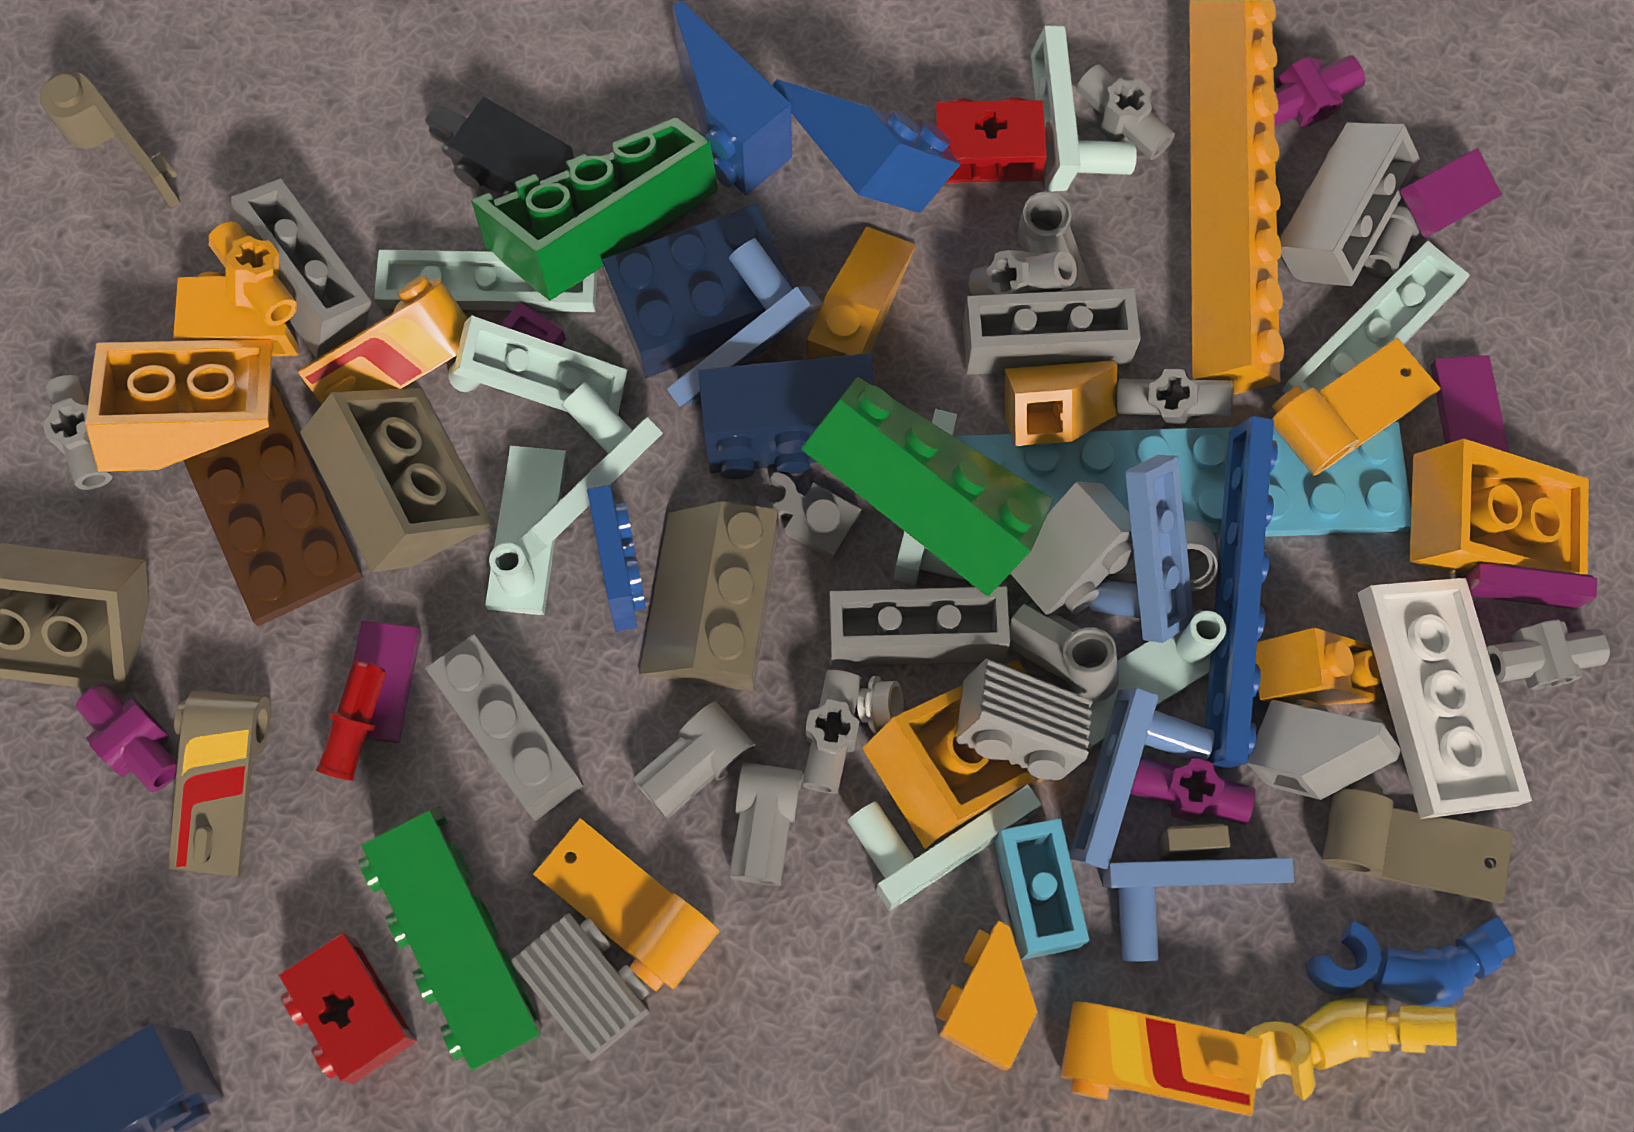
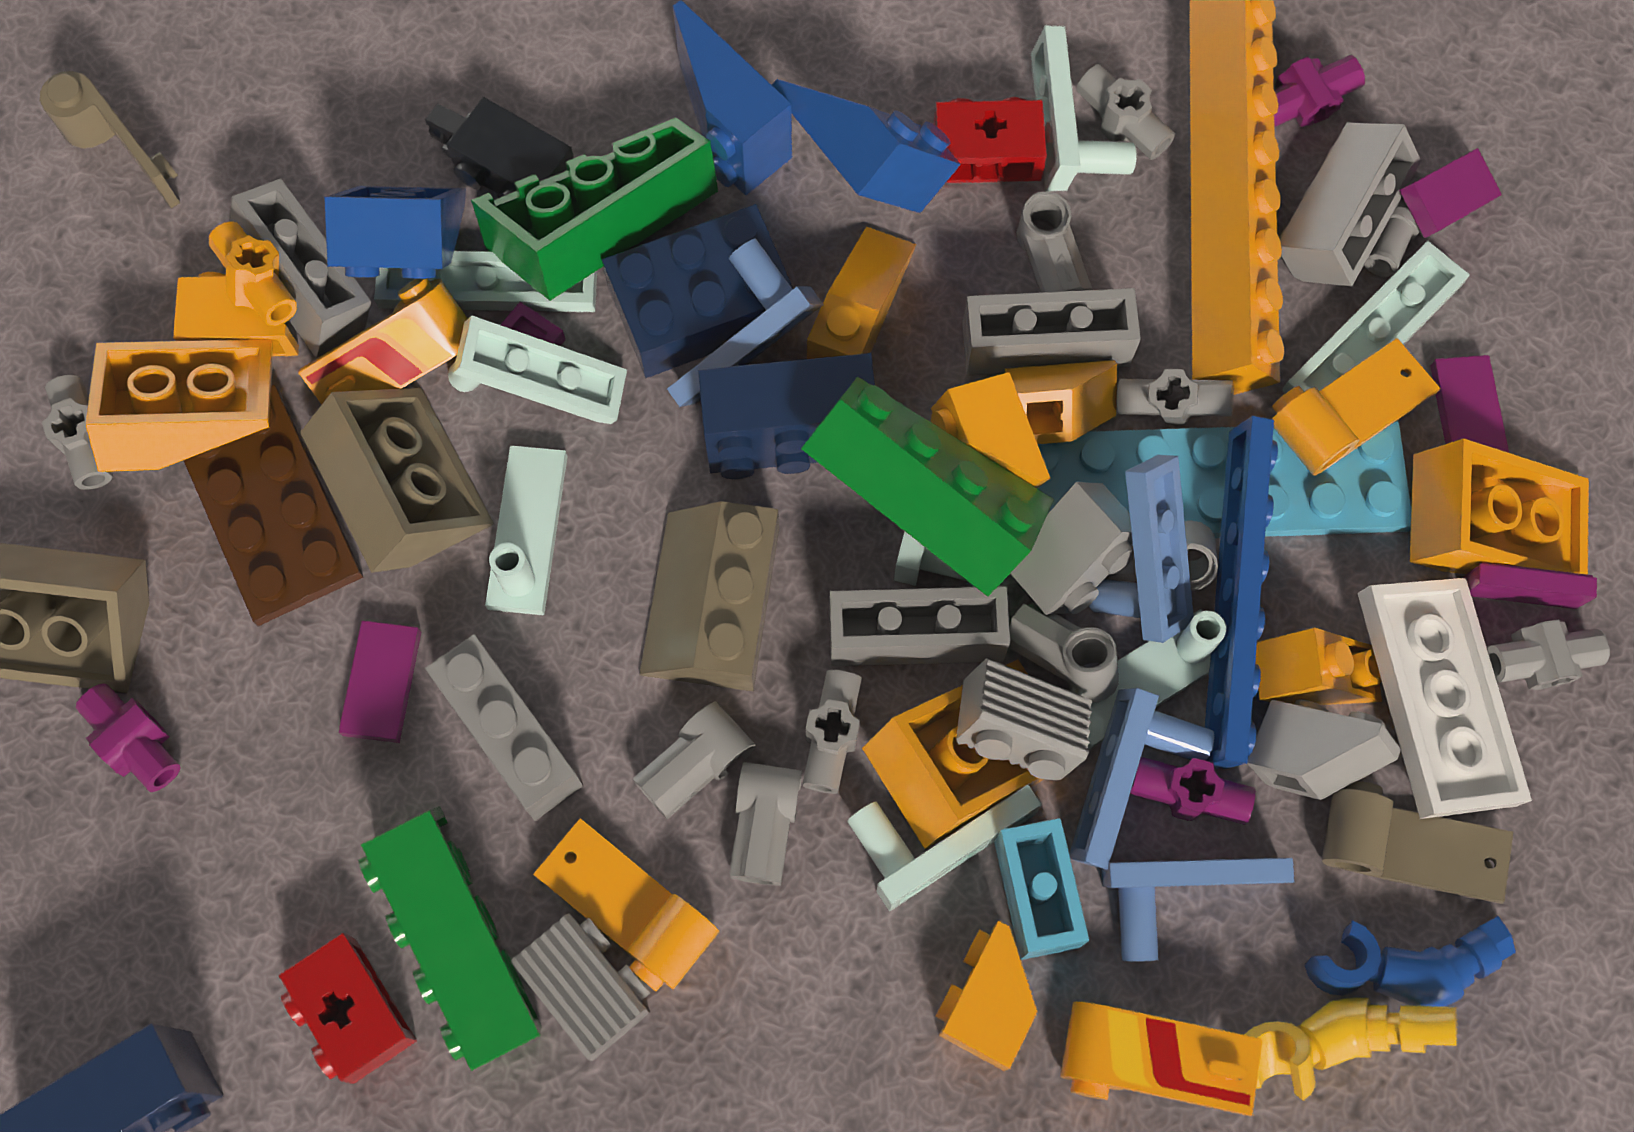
dark tan door [168,689,272,876] -> none
red axle [316,661,386,781] -> none
light aqua piece [517,381,663,558] -> none
blue plate [587,485,646,632] -> none
light grey plate [756,472,862,561] -> none
white plate [857,676,904,734] -> none
light grey axle [969,250,1077,296] -> none
dark tan tile [1158,823,1230,859] -> none
none -> blue slope [325,186,466,279]
none -> light orange slope [931,372,1050,489]

